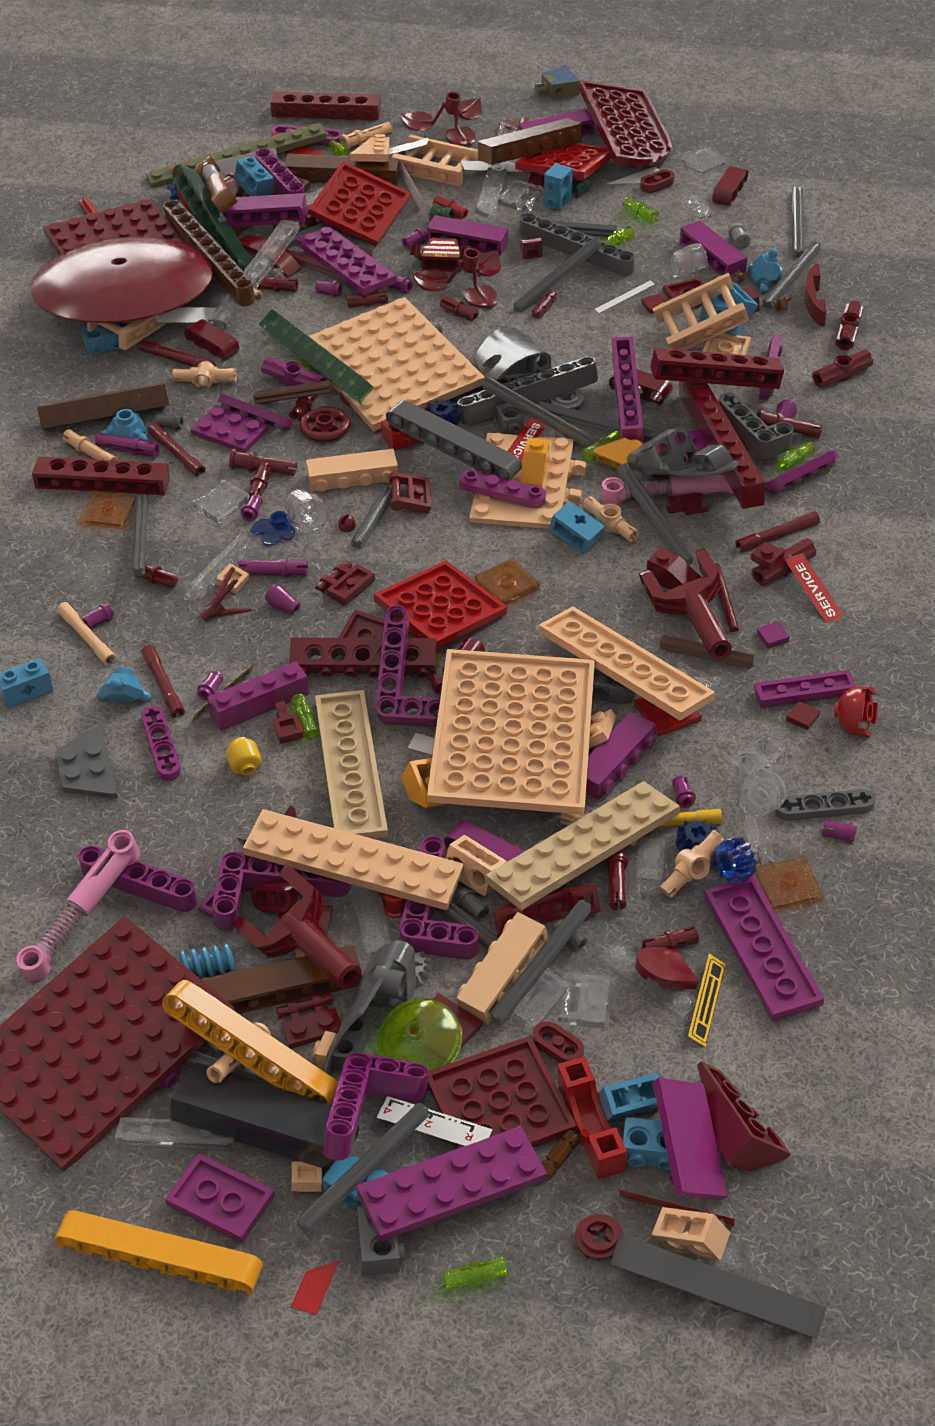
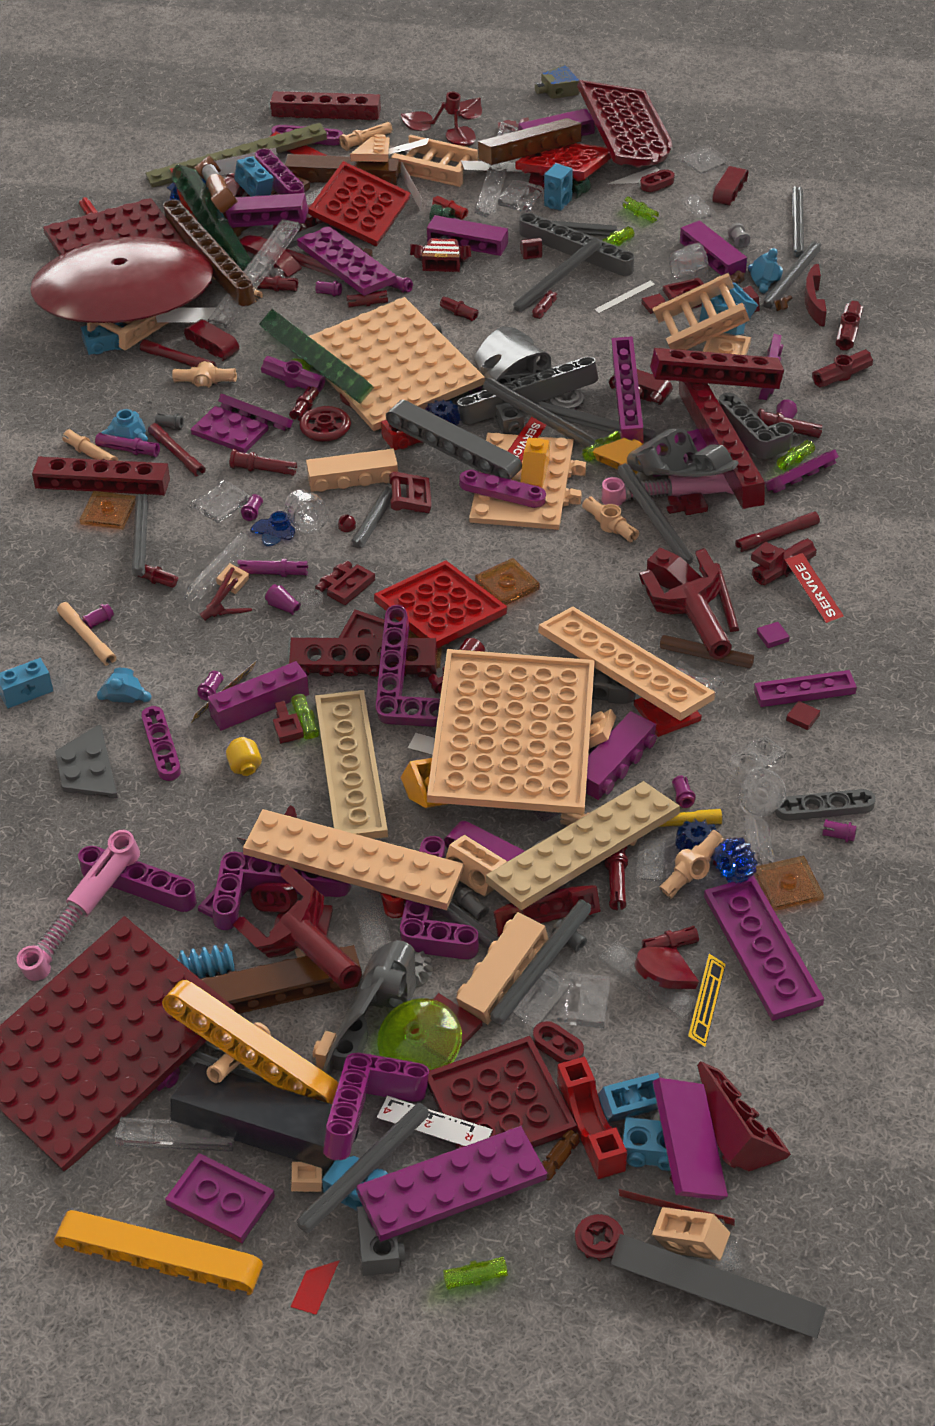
reddish brown brick [37,383,169,429] -> none
dark red piece [141,645,185,718] -> none
dark red pin [247,462,272,500] -> none
reddish brown axle [253,381,333,404] -> none
dark red plate [276,993,341,1049] -> none
clear neon green pin [328,140,349,157] -> none
magenta pin [402,228,427,249] -> none
dark red plant [413,248,501,308] -> none
dark azure brick [549,501,605,554] -> none
red cylinder [834,687,878,736] -> none

